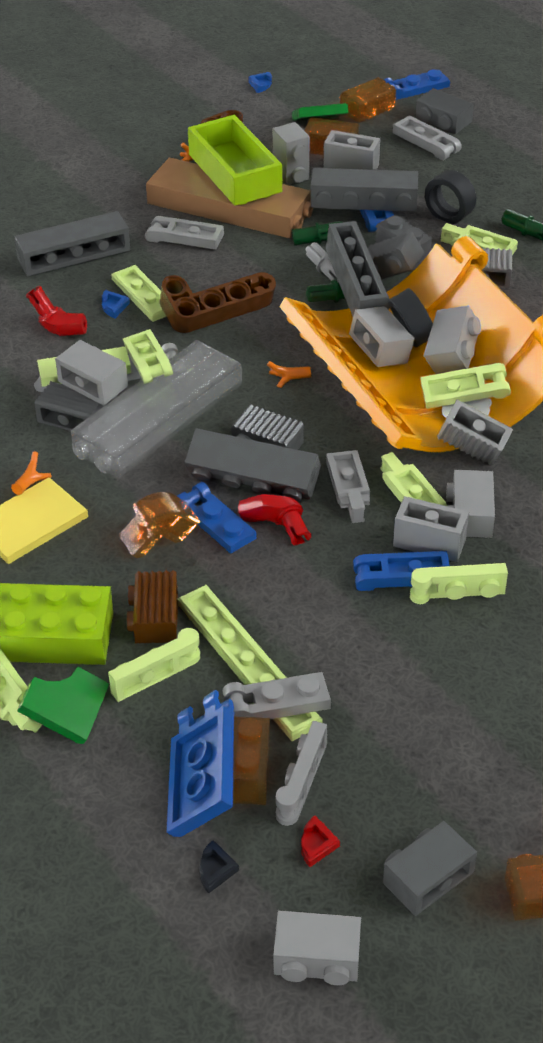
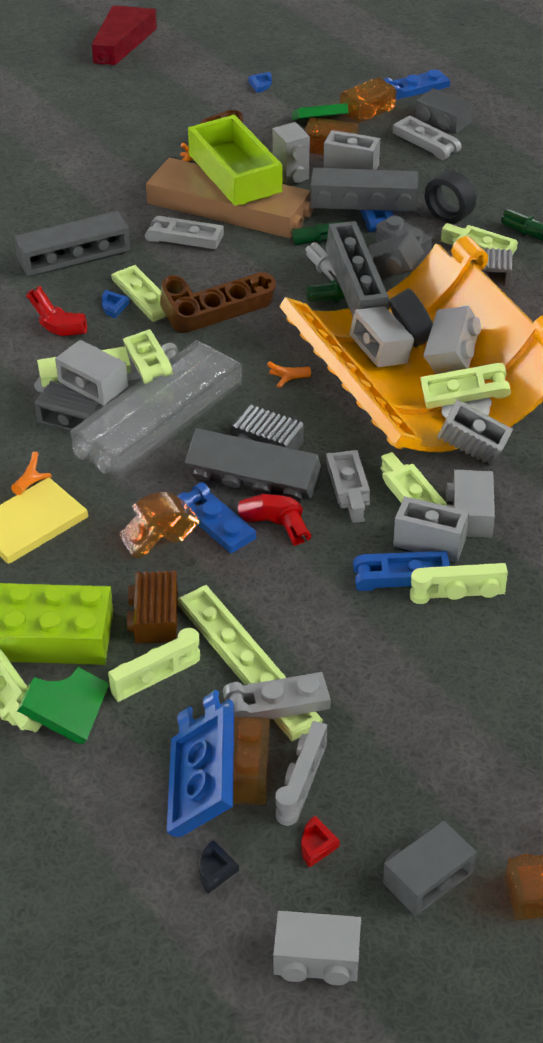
none -> dark red slope [91,5,157,65]

